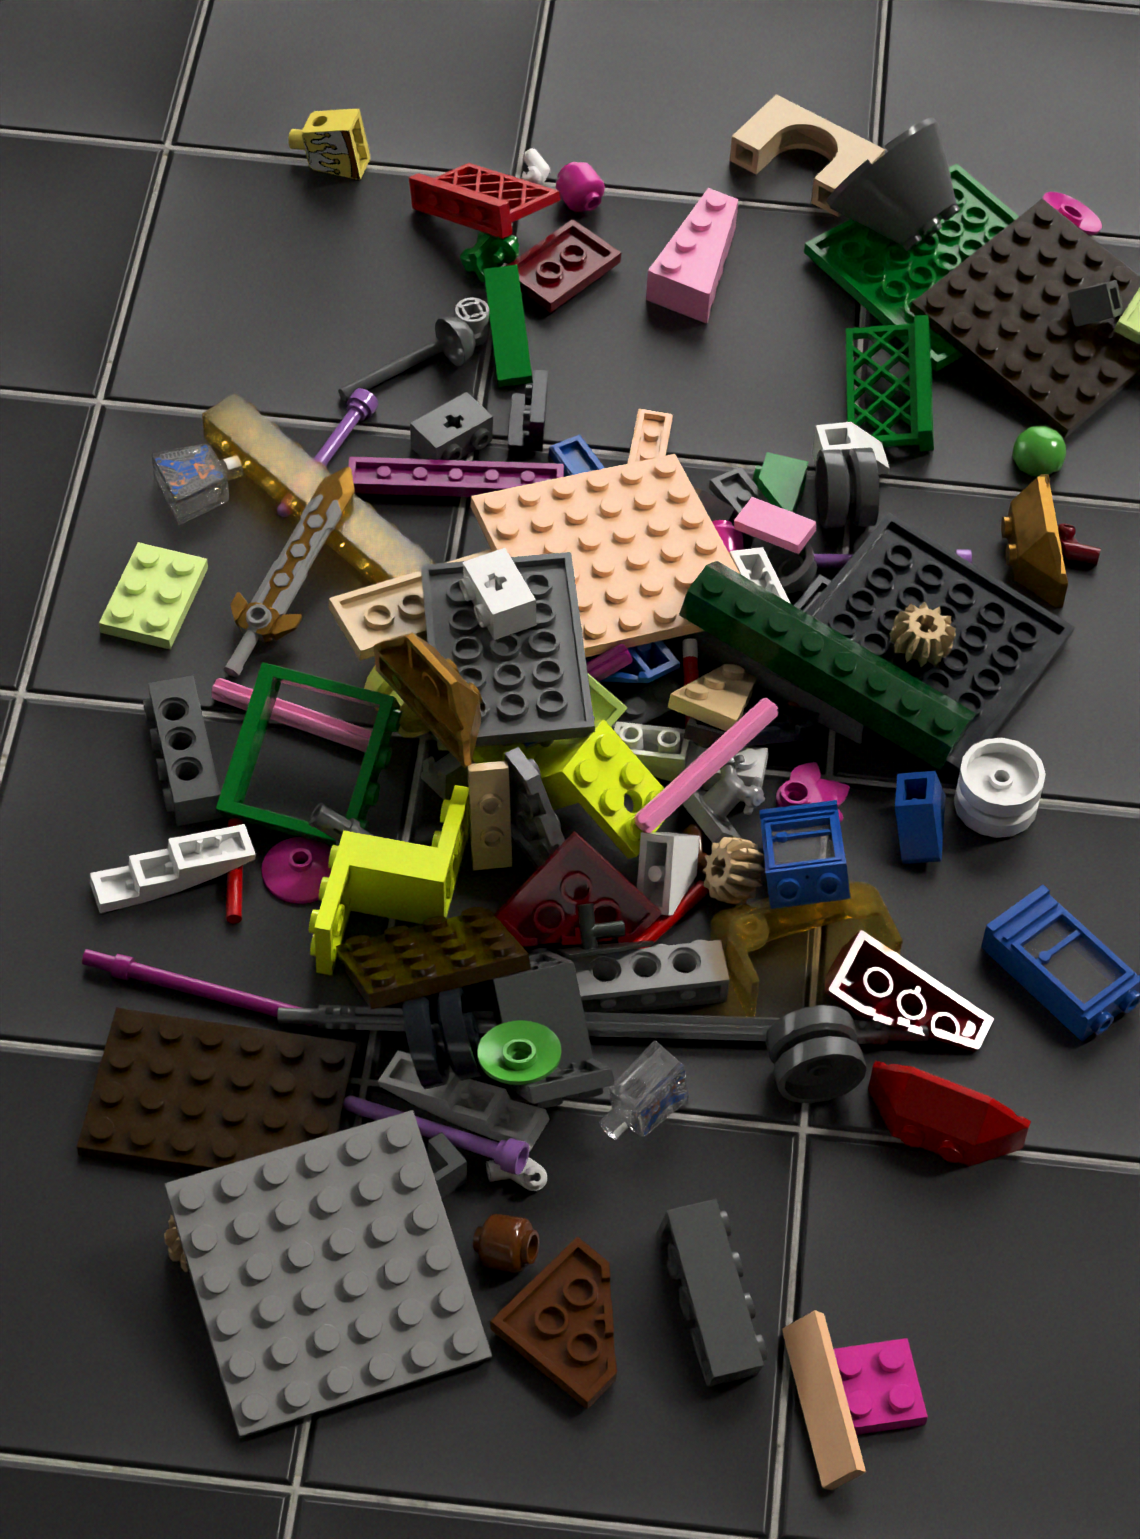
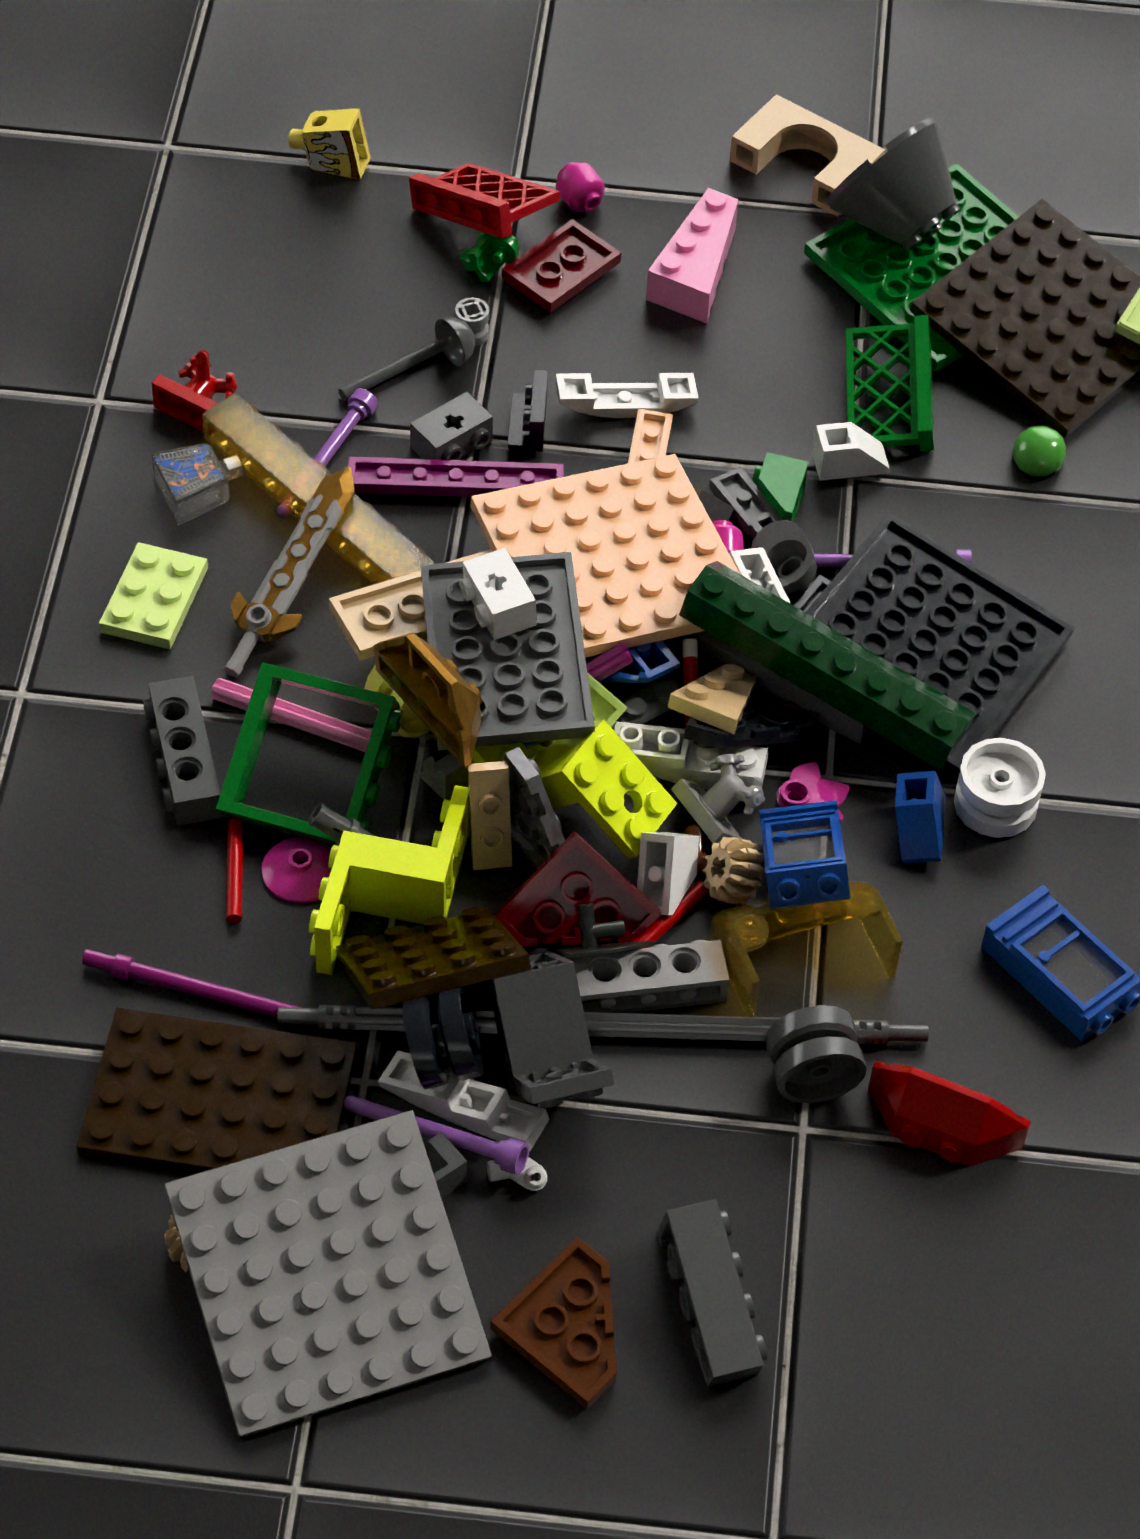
white slope [90,824,256,913] -> none
reddish brown head [473,1214,540,1273] -> none
bright green dish [477,1020,561,1085] -> none
green tile [484,265,533,387] -> none
white arm [522,149,550,185] -> none
tile [549,434,605,477] -> none
clear torso [599,1040,689,1140] -> none
bright pink axle [634,698,778,833] -> none
bright pink tile [734,497,816,554] -> none
light nougat tile [782,1310,866,1491] -> none
dark grey wheel [815,447,880,529] -> none
dark red wedge [825,930,994,1052] -> none
dark pink plate [833,1338,928,1435] -> none
tan gear [890,602,956,667] -> none
pearl gold wedge [1001,474,1068,608] -> none
dark pink dish [1042,192,1102,235] -> none
dark red arm [1058,523,1101,565] -> none
dark grey panel [1067,280,1124,326] -> none
none -> red piece [151,350,237,435]
none -> white slope [555,373,699,418]

